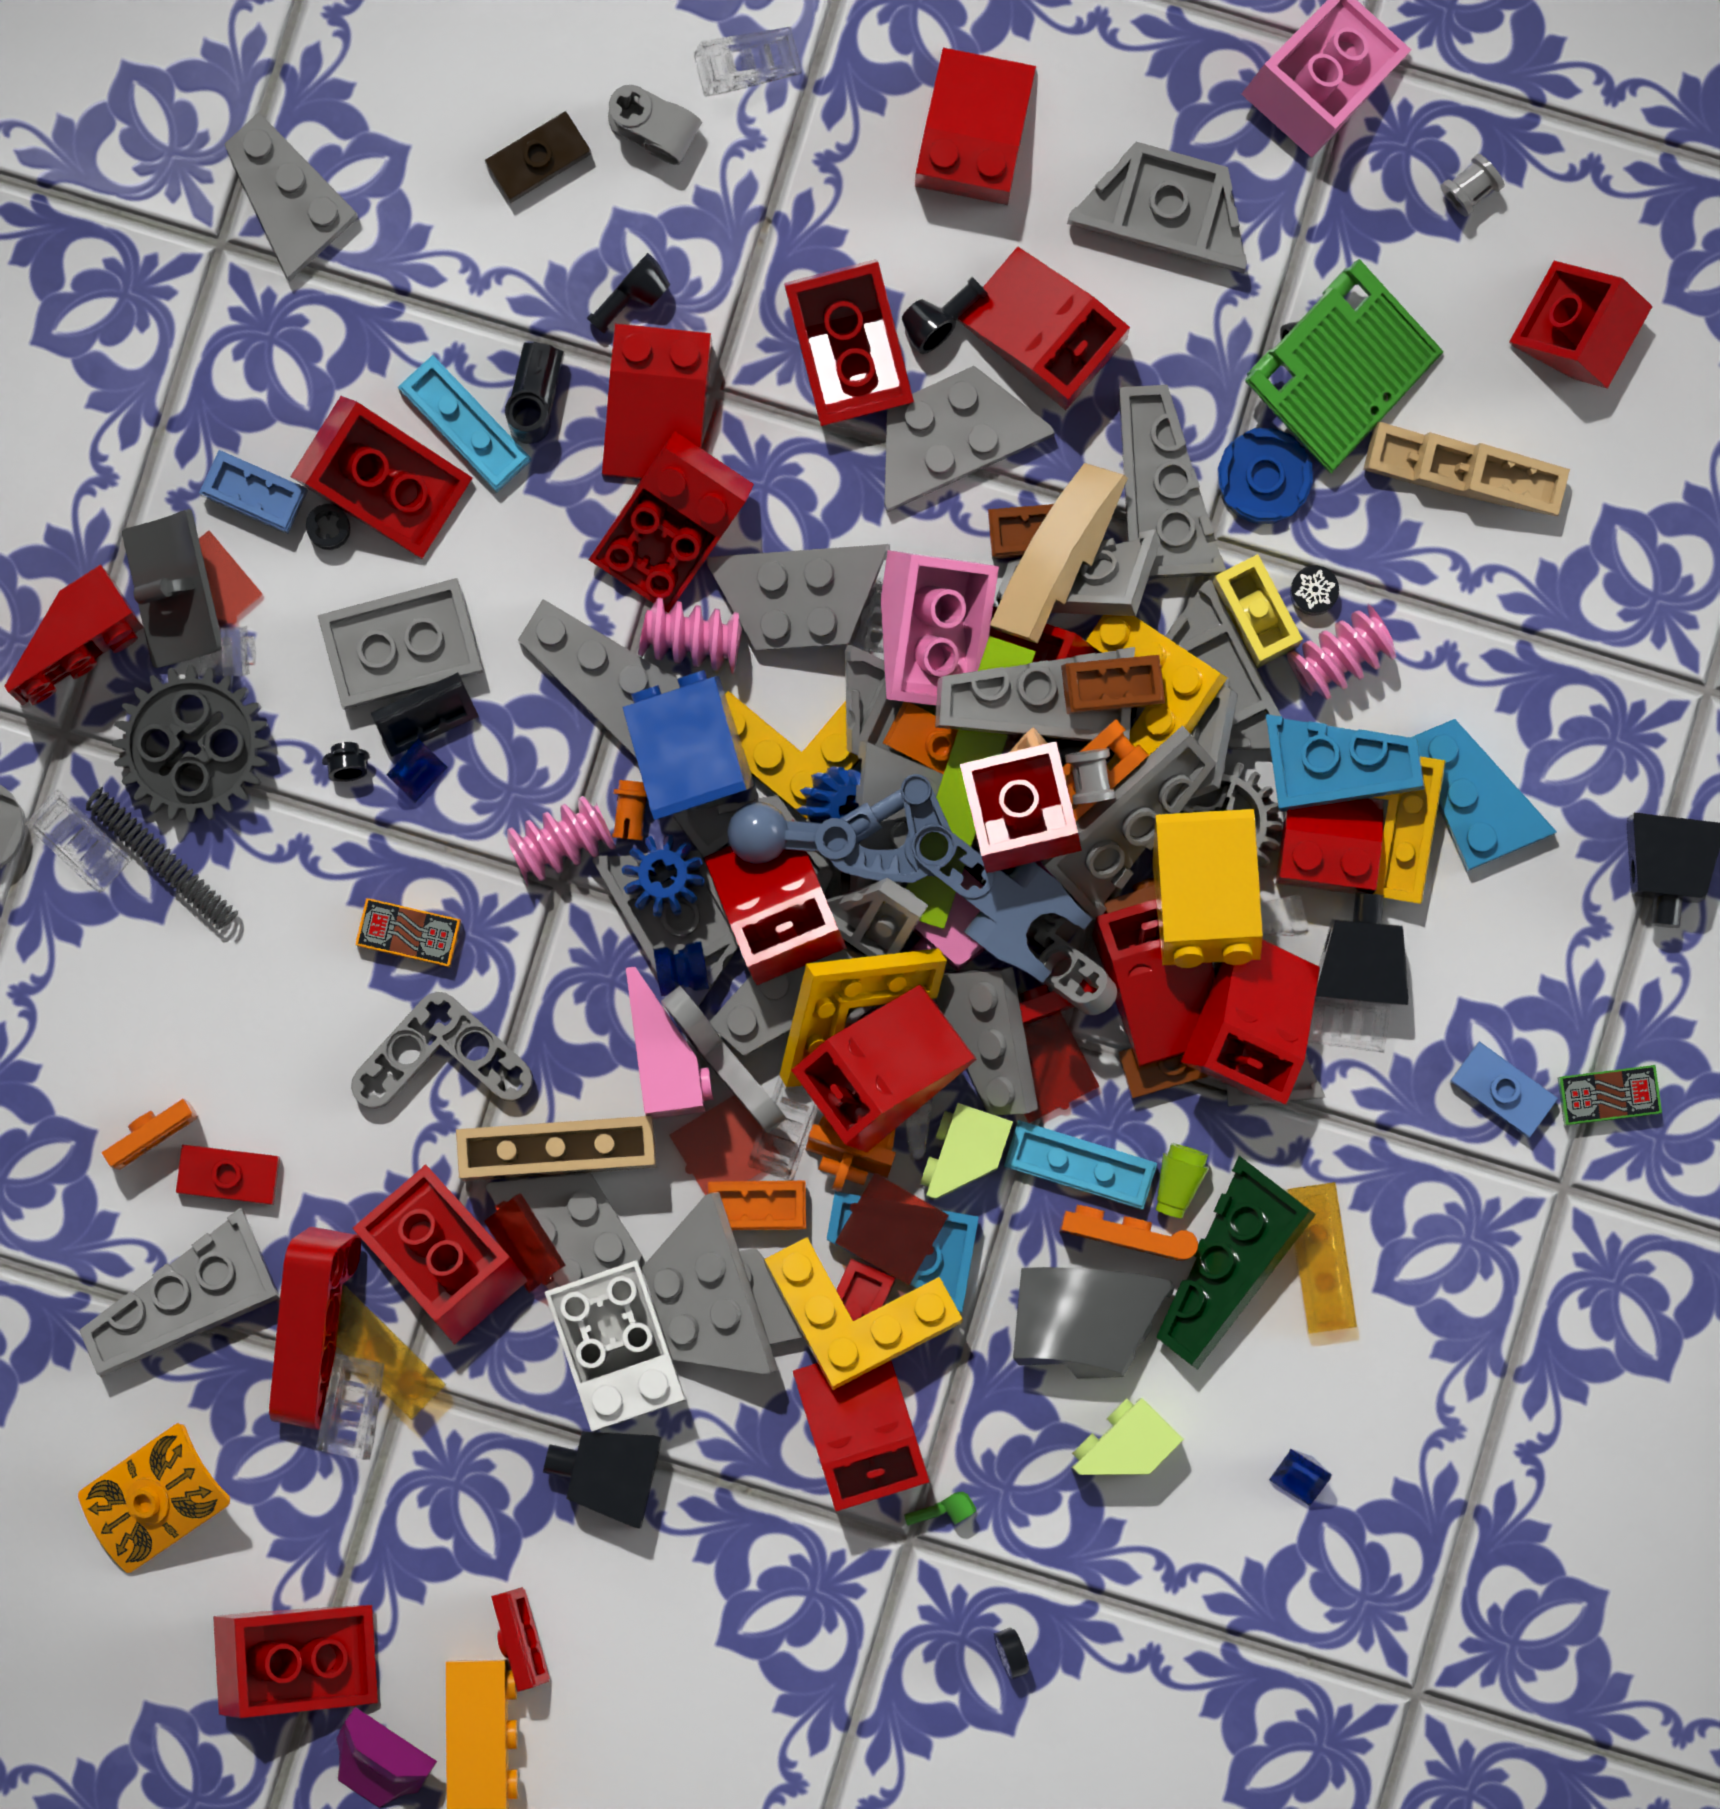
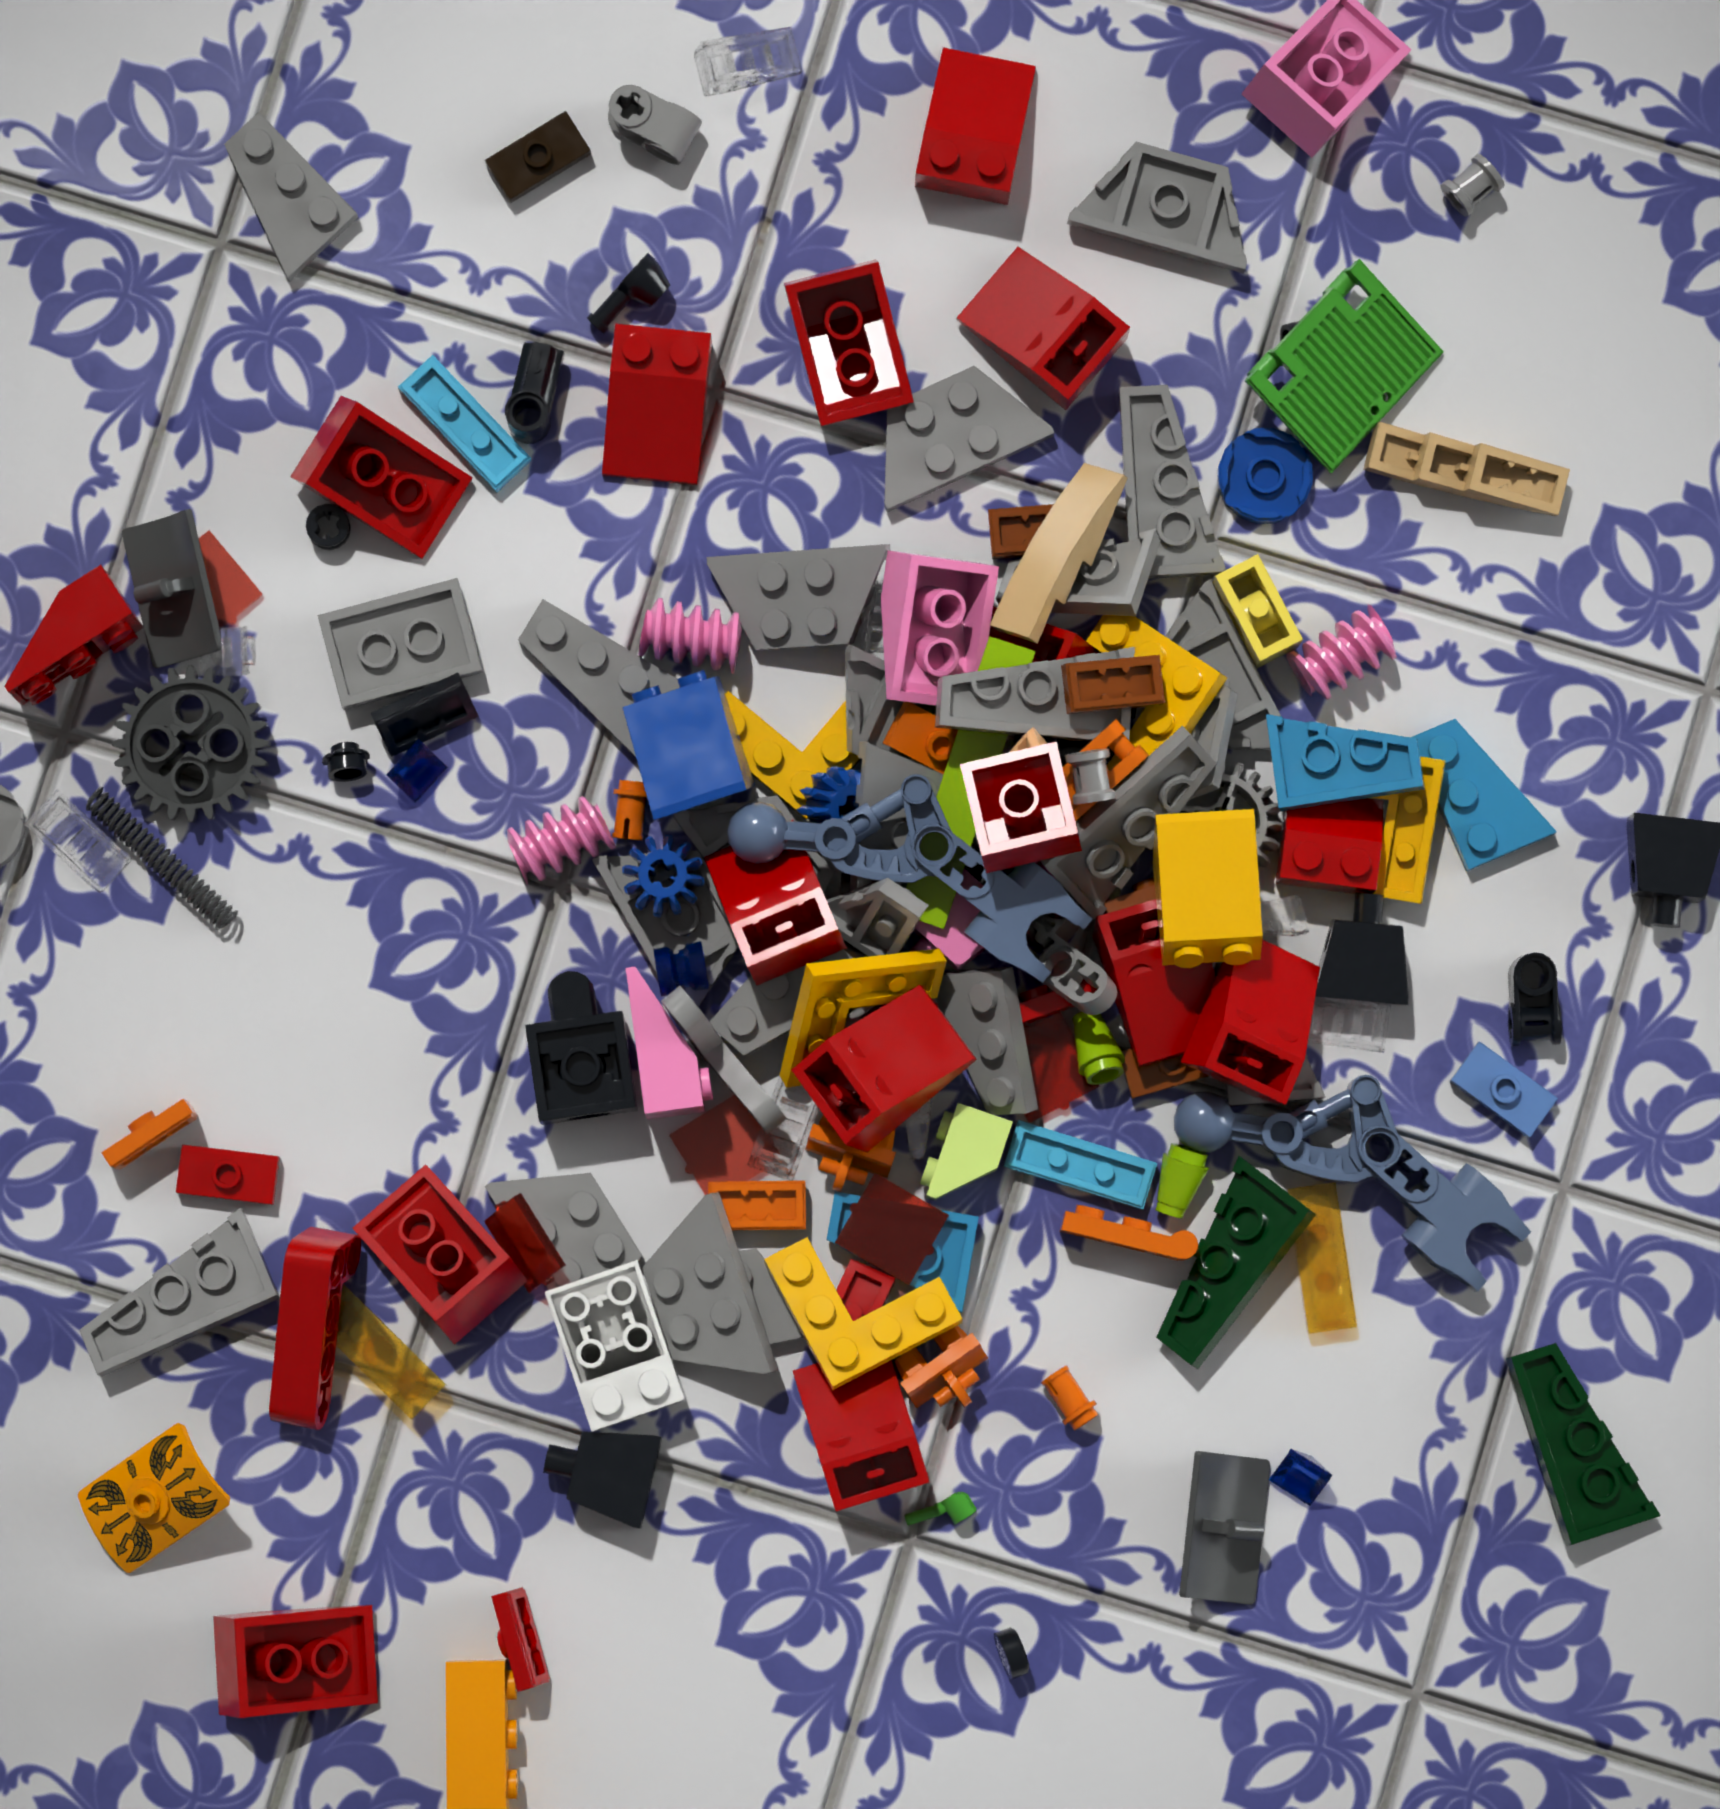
medium blue plate [199,450,308,534] -> none
clear slope [316,1353,384,1460] -> none
magenta slope [336,1707,437,1808] -> none
light grey beam [351,992,533,1109] -> none
tile [355,898,462,968] -> none
tan brick [456,1116,657,1181] -> none
red slope [589,431,754,613] -> none
black bar [902,277,988,354] -> none
dark grey slope [1013,1267,1174,1379] -> none
yellowish green slope [1071,1398,1184,1475] -> none
black tile [1290,565,1339,615] -> none
red slope [1509,260,1653,389] -> none
tile [1557,1065,1662,1126] -> none
none -> black brick [525,971,638,1125]
none -> orange hips [895,1326,988,1408]
none -> orange pin [1041,1365,1098,1431]
none -> lime cone [1072,1012,1125,1085]
none -> sand blue piece [1173,1075,1531,1292]
none -> dark grey shield [1179,1451,1270,1605]
none -> dark green wing [1506,1343,1661,1546]
none -> black piece [1508,952,1562,1046]

